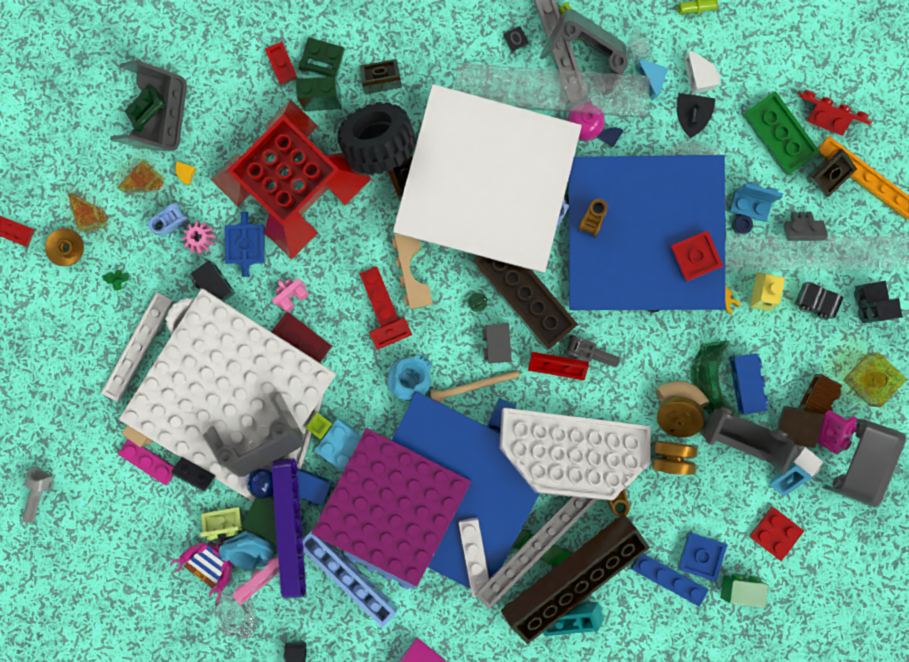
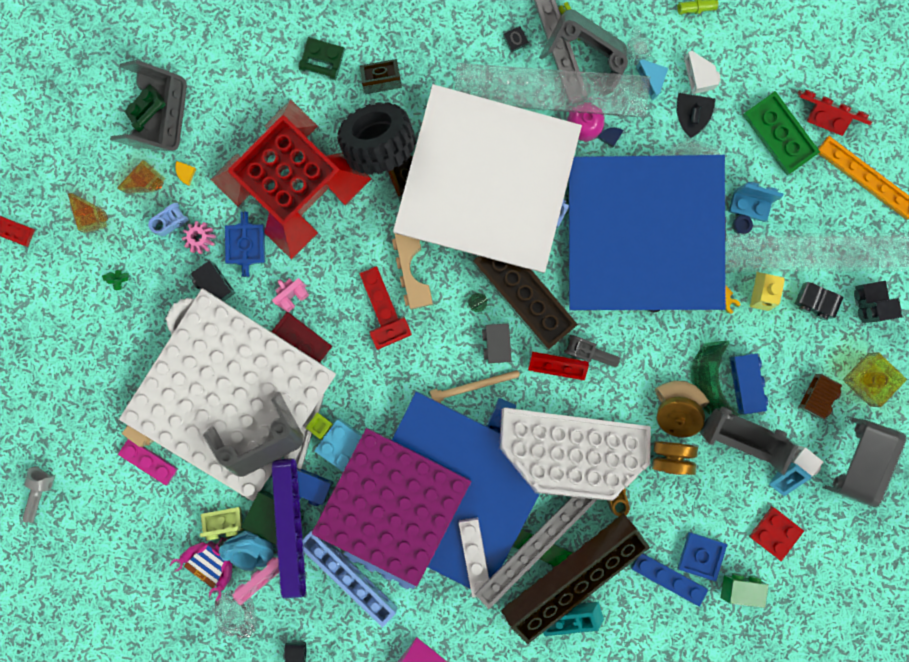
pearl gold dish [45,228,84,266] -> none
white tile [101,292,174,402] -> none
black bracket [171,457,216,492] -> none
clear blue hair [246,468,274,499] -> none
red plate [265,42,298,85] -> none
dark green brick [296,76,342,111] -> none
medium azure helmet [387,354,432,401] -> none
pearl gold piece [577,199,608,238] -> none
red plate [670,230,723,282] -> none
dark brown tile [778,406,825,448] -> none
dark grey hinge [783,212,828,241] -> none
dark brown slope [807,148,857,197] -> none
dark pink bracket [817,410,857,455] -> none

